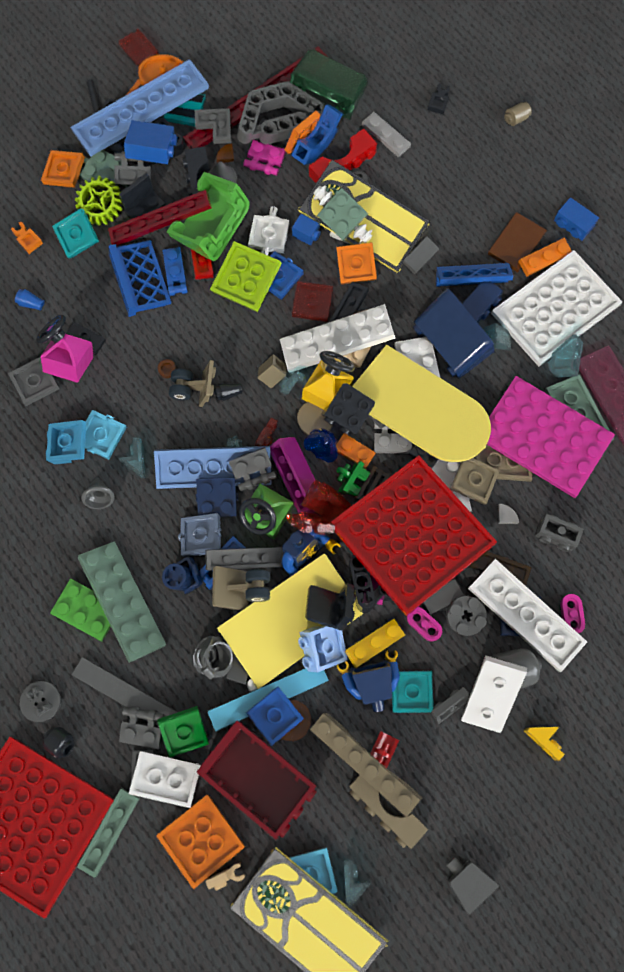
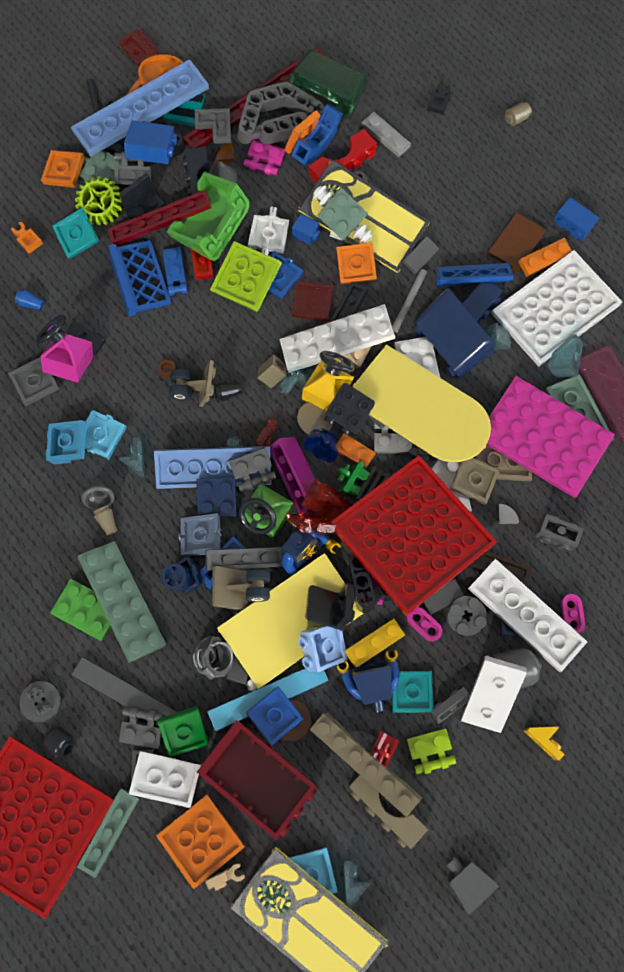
none -> dark tan cone [94,505,118,536]
none -> light grey bar [392,269,427,333]
none -> lime plate [406,729,456,774]

